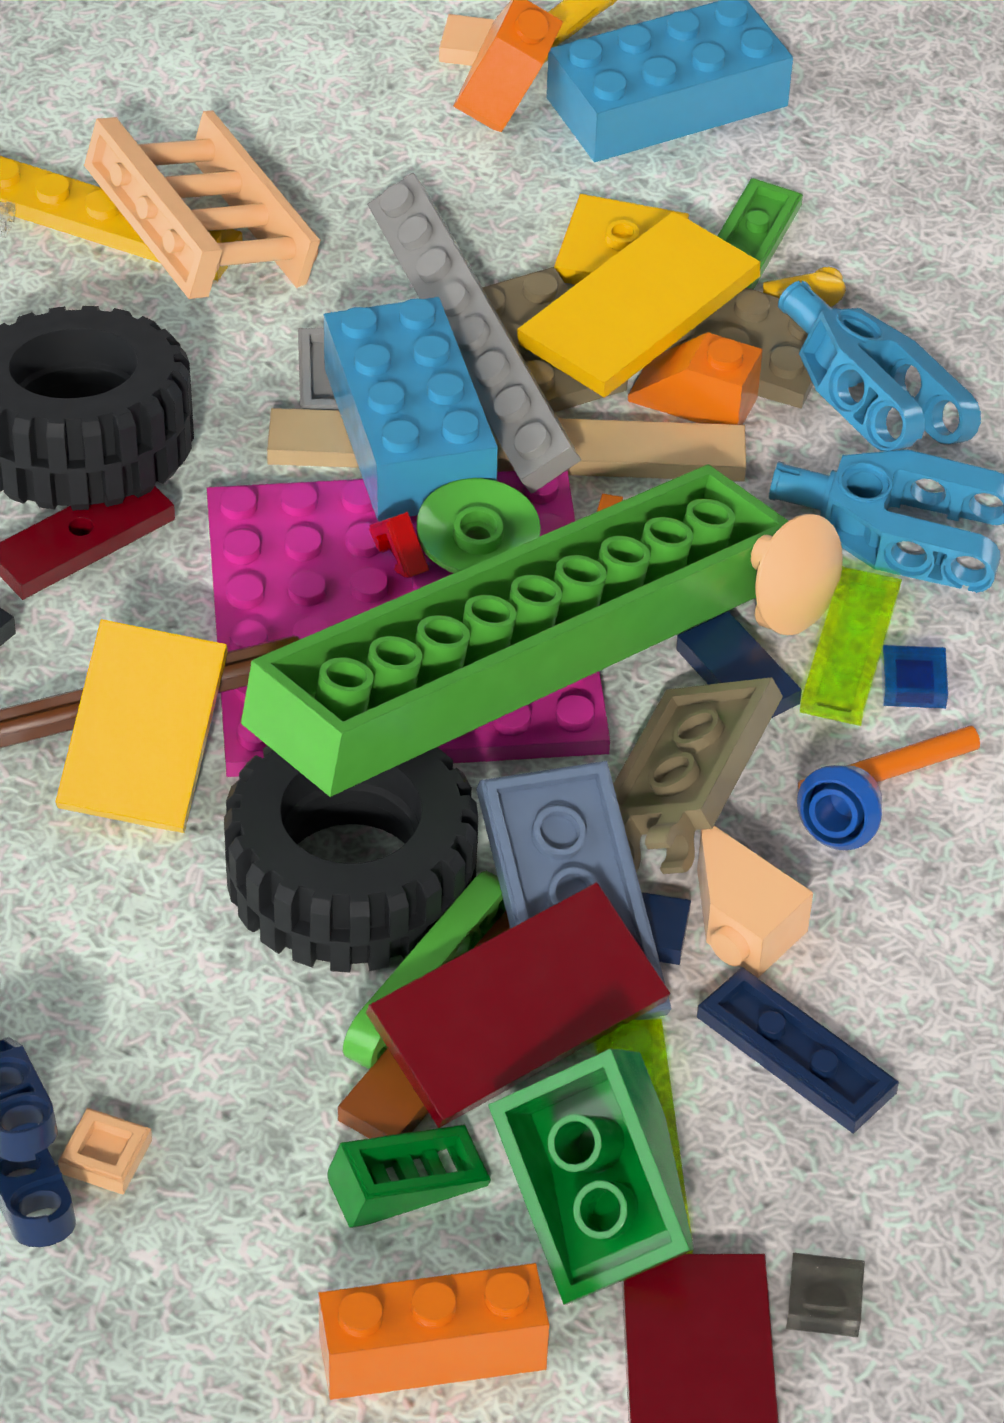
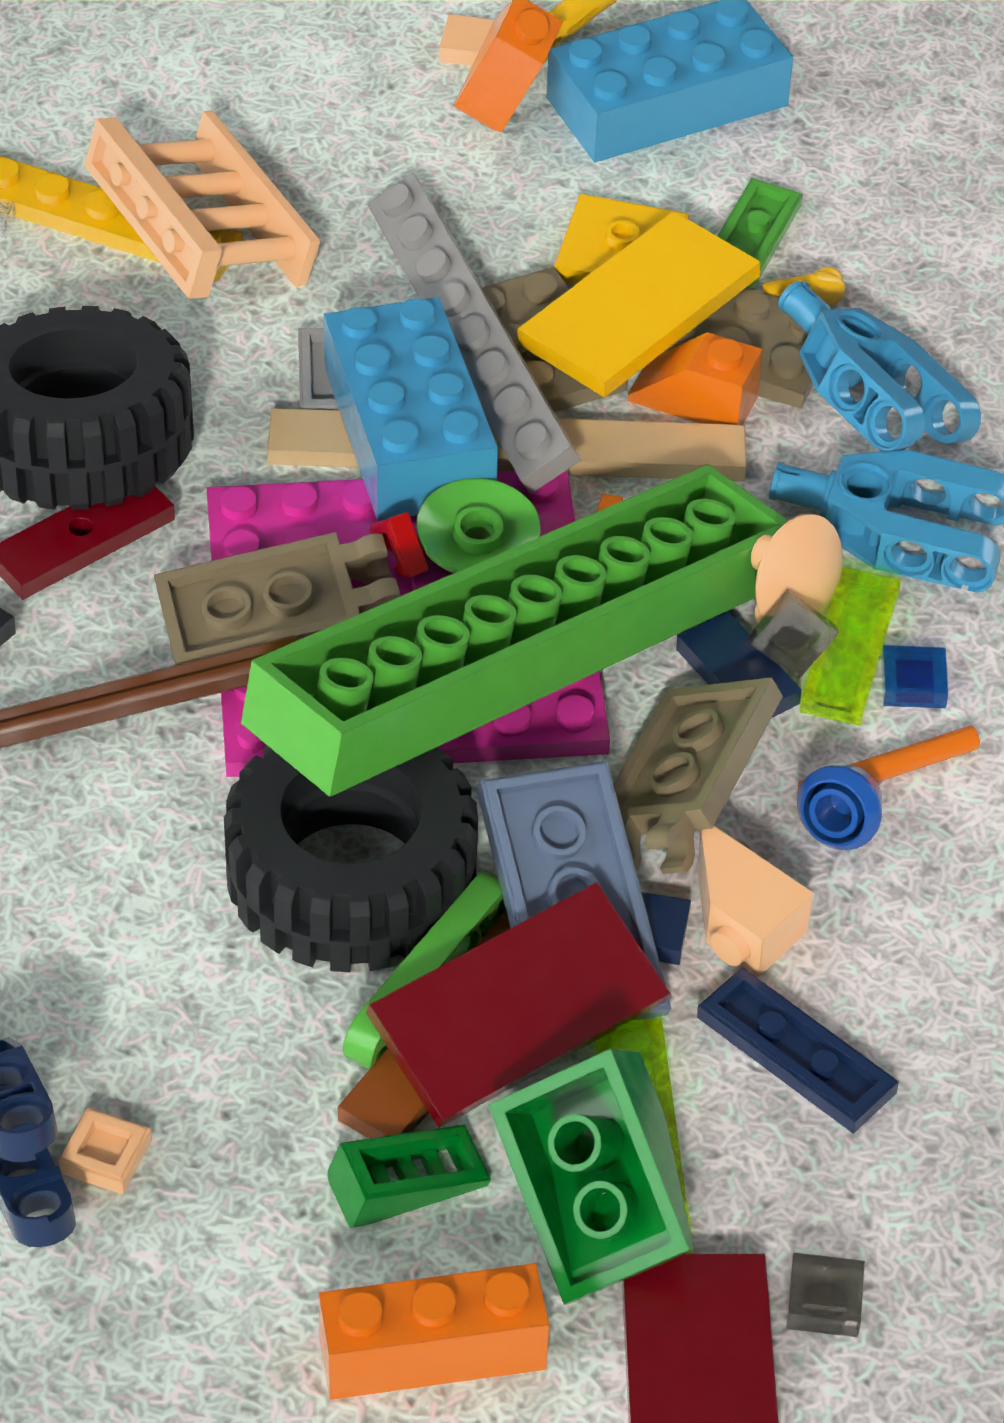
yellow tile [55,619,228,833] -> none
none -> dark tan tile [154,532,401,665]
none -> clear smoke plate [748,589,839,680]

